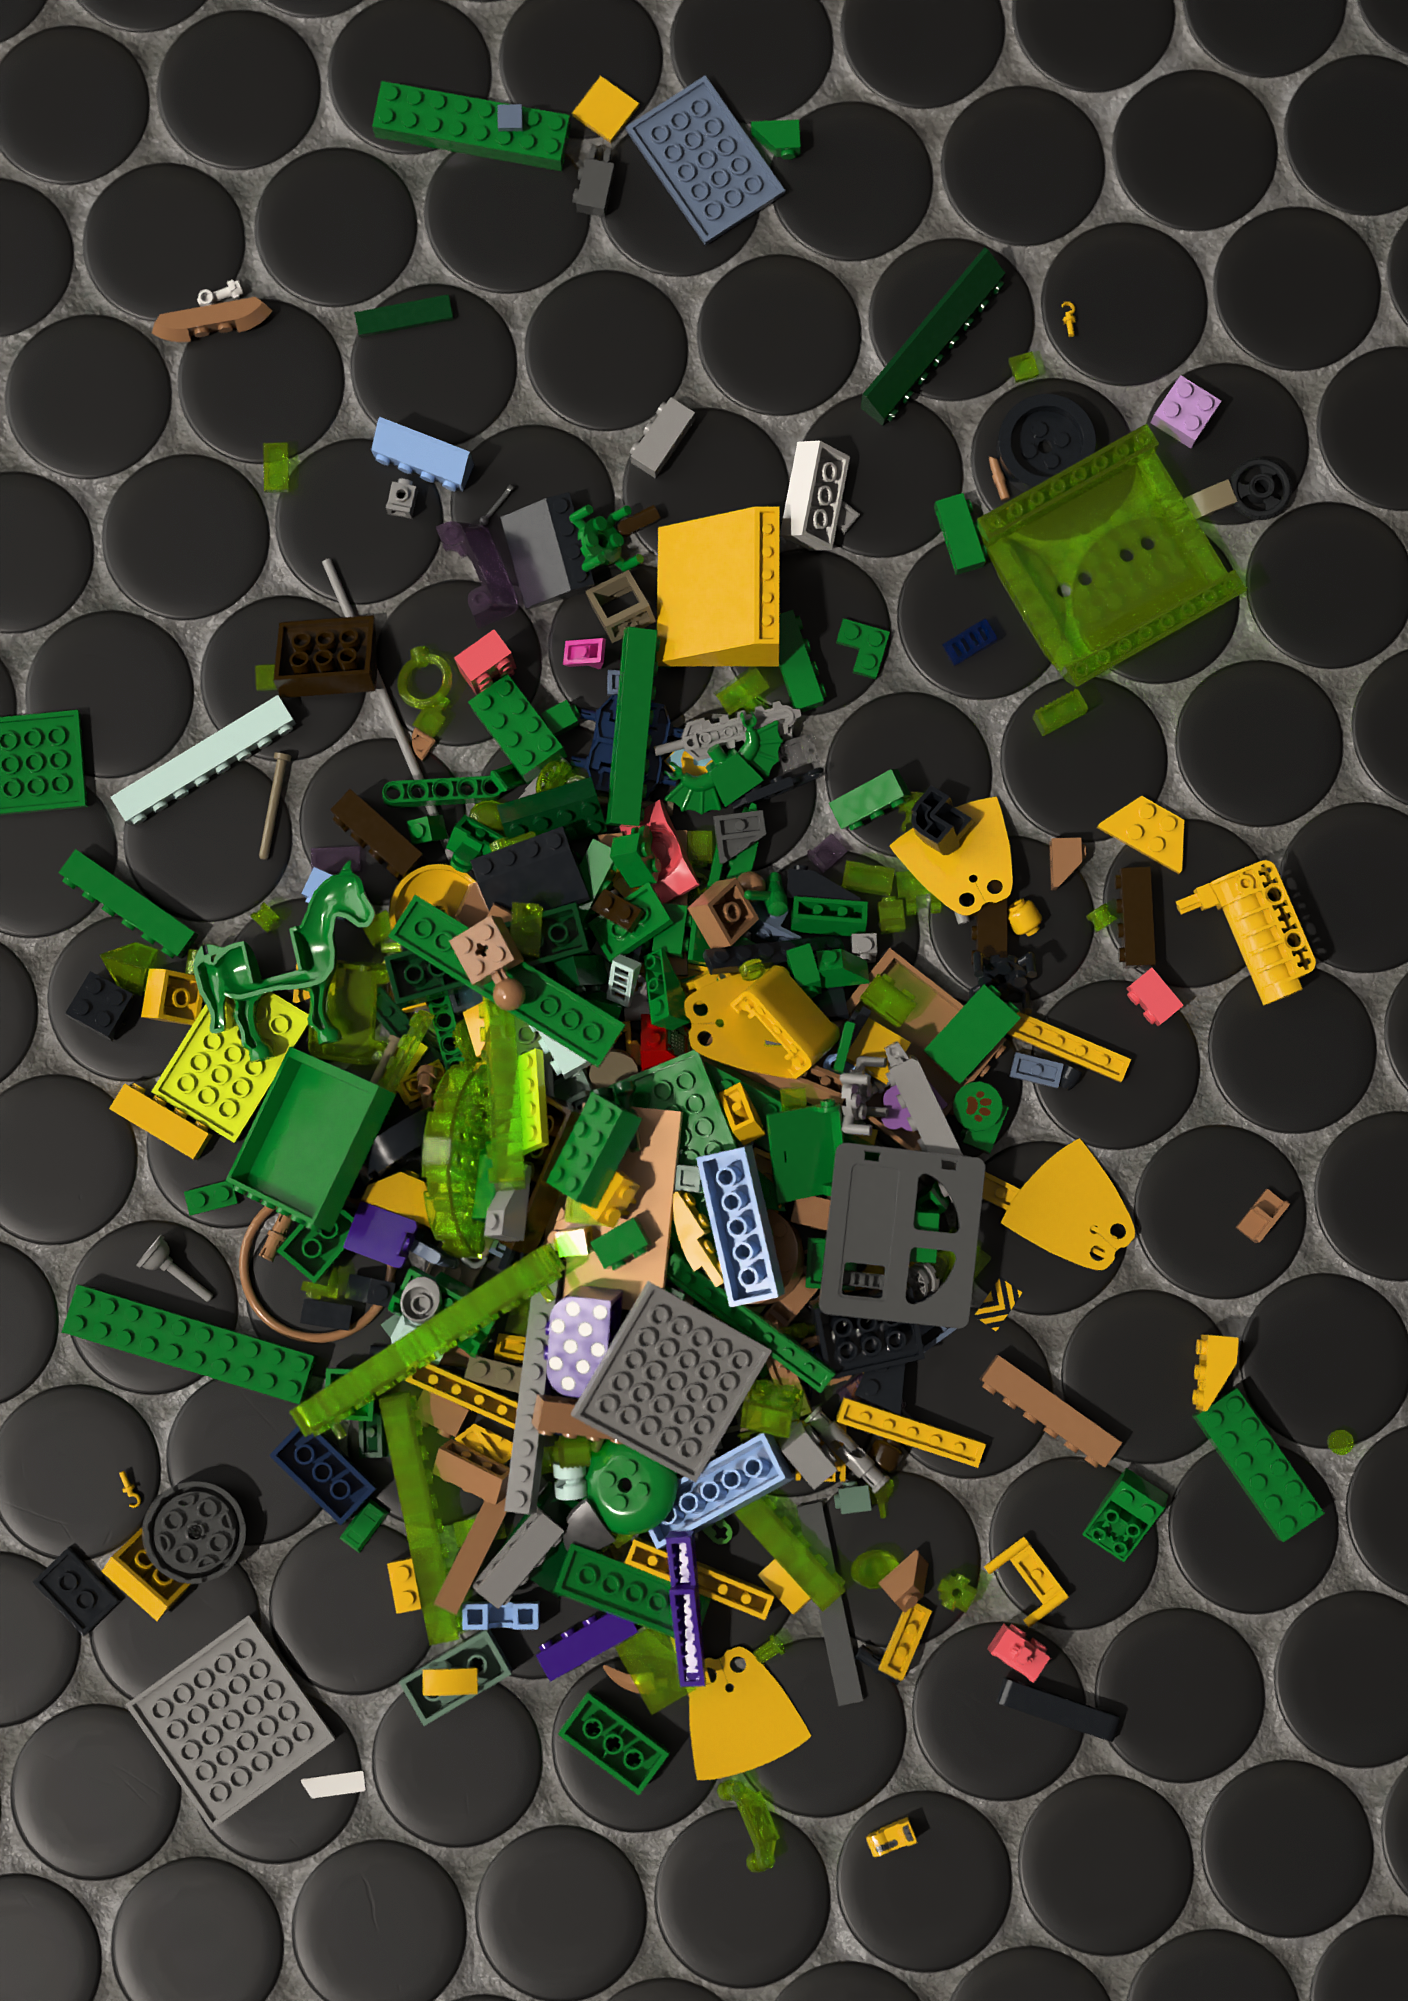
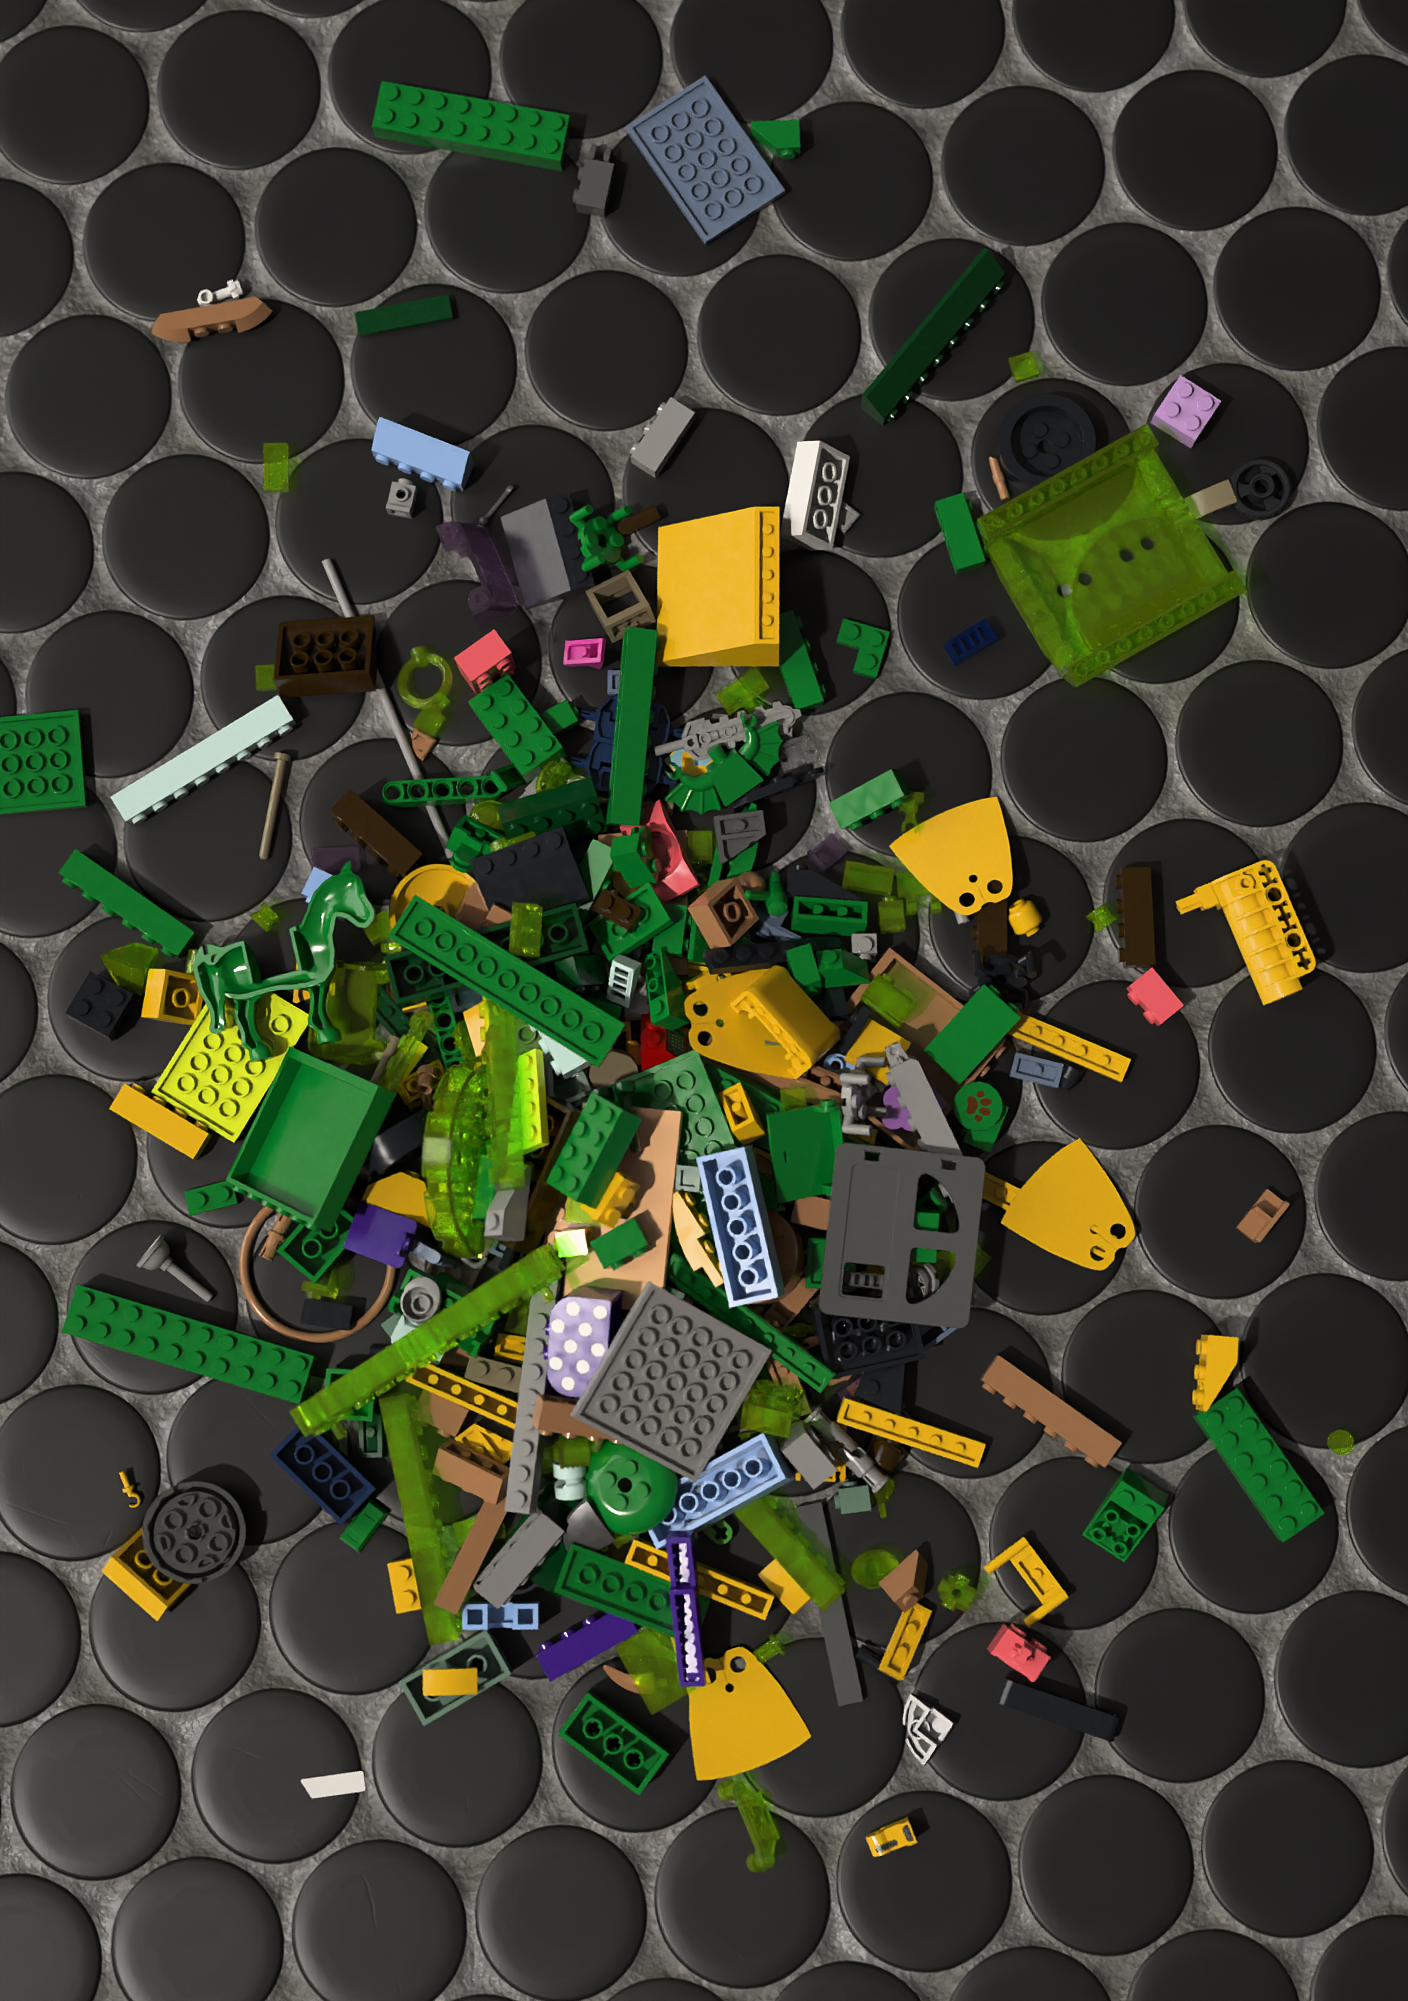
black tile [32,1546,121,1637] -> none
light grey plate [125,1615,336,1830] -> none
black slope [345,1274,399,1307] -> none
green brick [407,815,448,845] -> none
medium nougat brick [449,915,526,1011] -> none
sand blue tile [498,104,522,131] -> none
yellow tile [572,76,639,143] -> none
clear neon green tile [739,959,765,981] -> none
green tile [833,1021,855,1074] -> none
black brick [911,785,974,855] -> none
sticker [974,1278,1022,1332] -> none
clear neon green brick [1032,689,1088,736] -> none
medium nougat slope [1049,838,1086,890] -> none
yellow hand [1062,302,1075,337] -> none
yellow wing [1097,796,1184,874] -> none
none -> brick [903,1693,957,1766]

